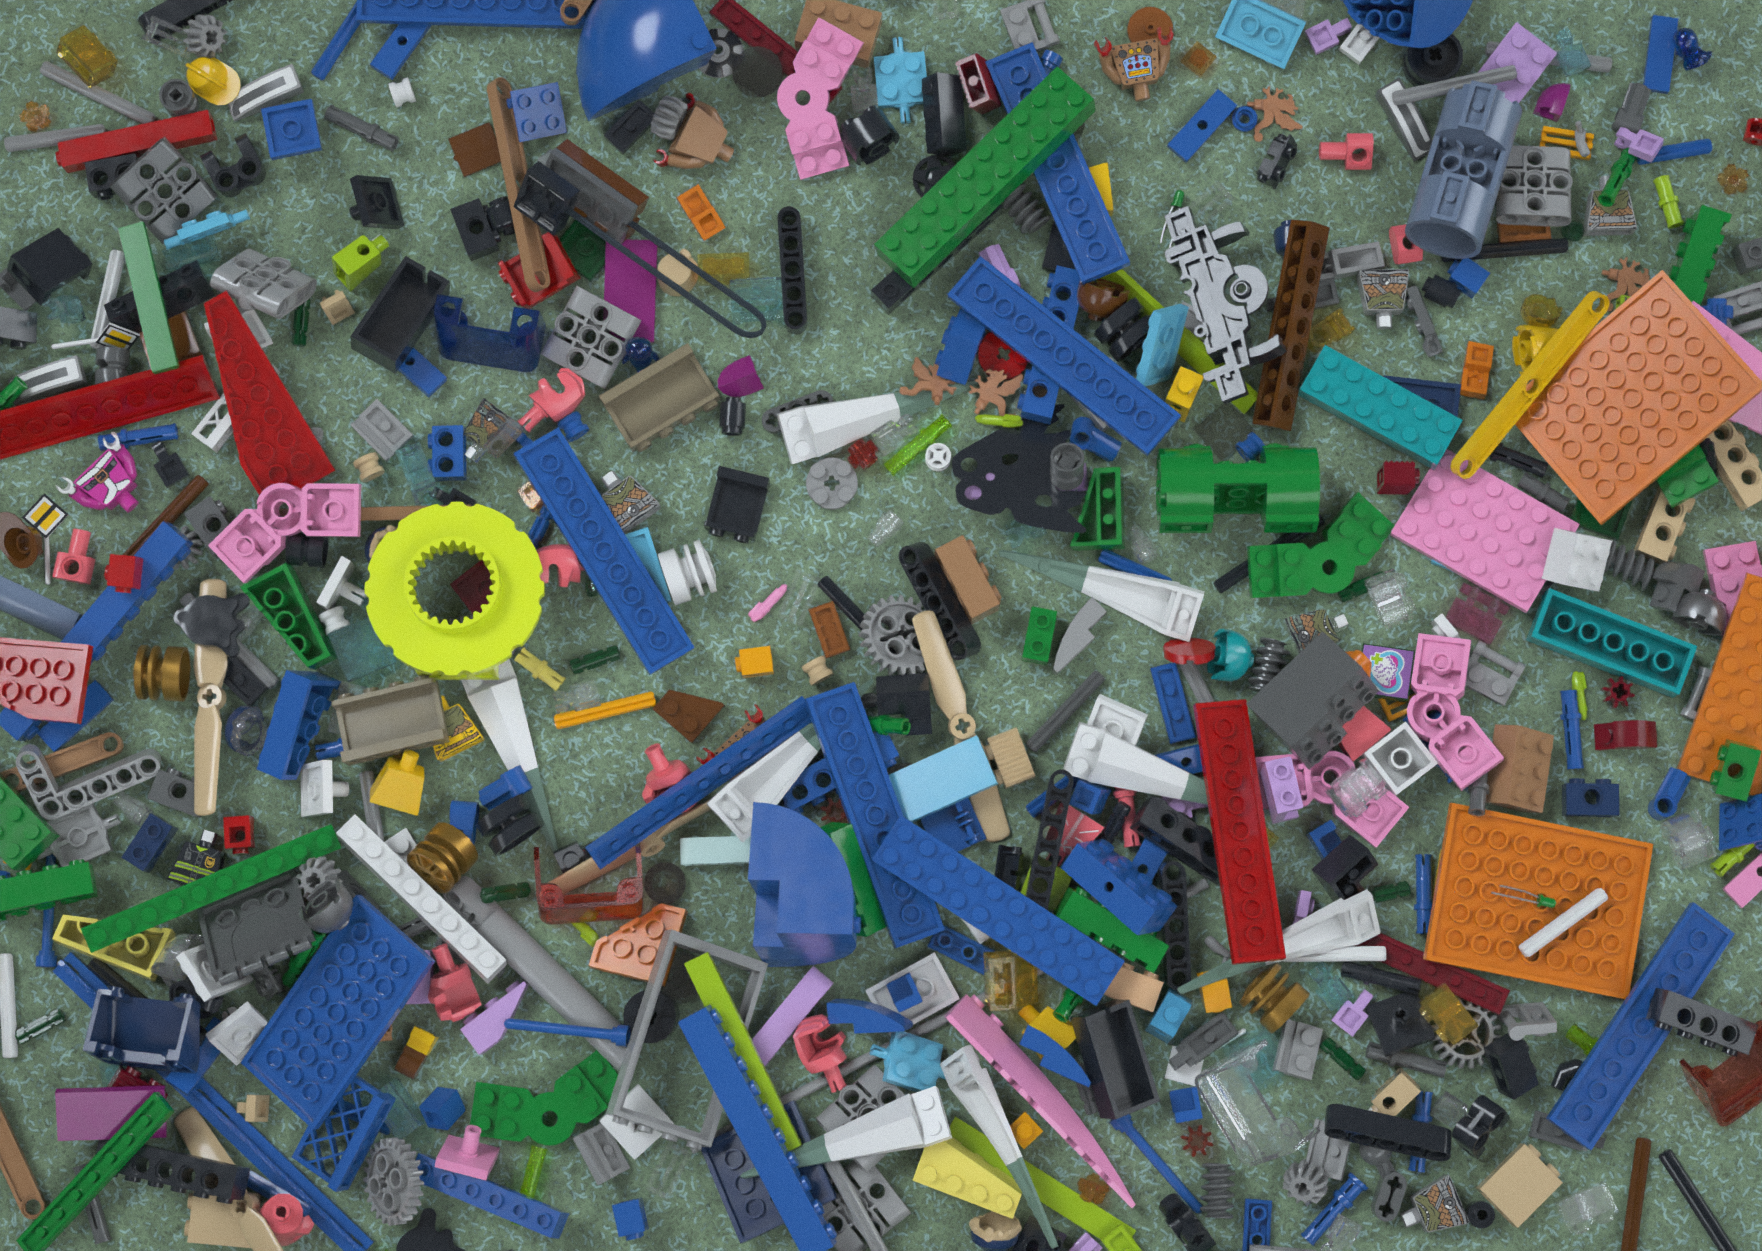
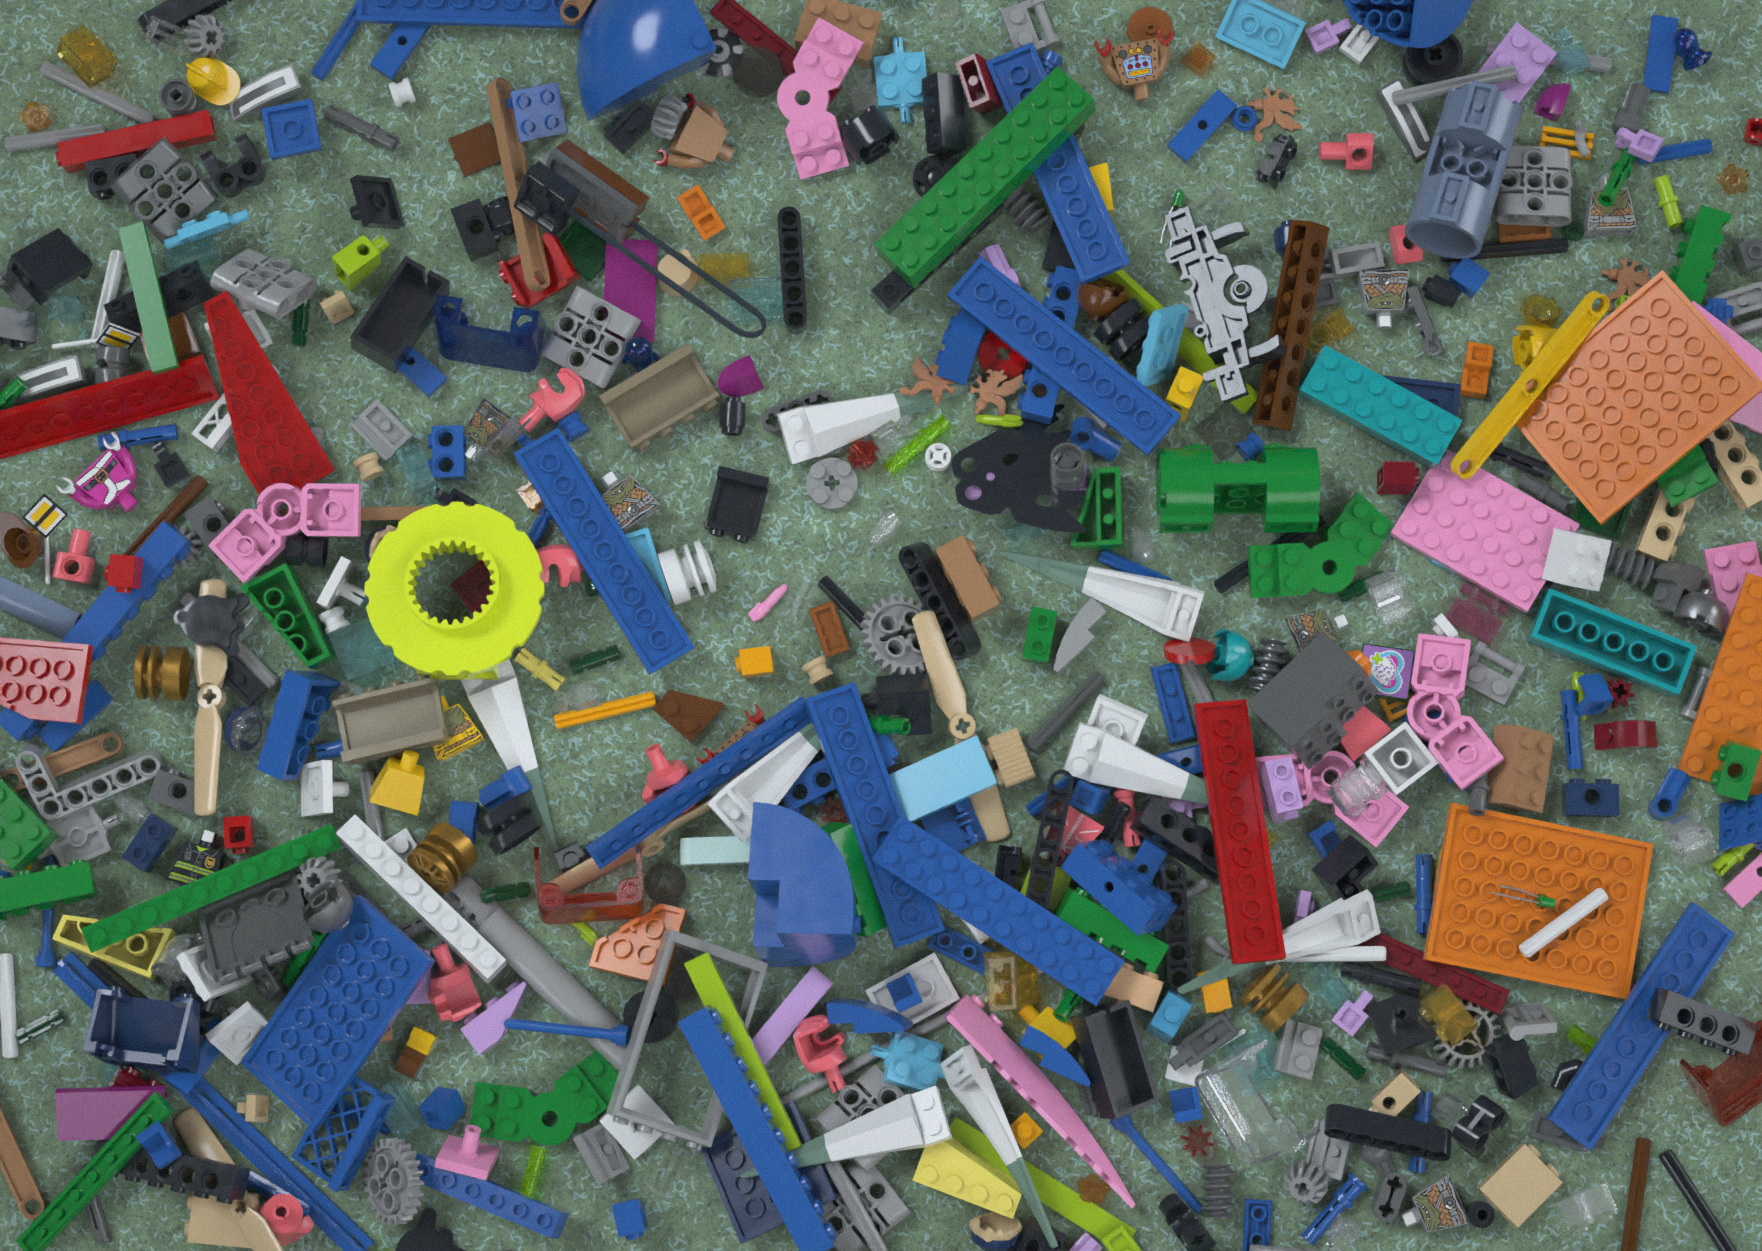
none -> blue panel [136,1121,182,1169]
none -> blue panel [1576,673,1613,716]

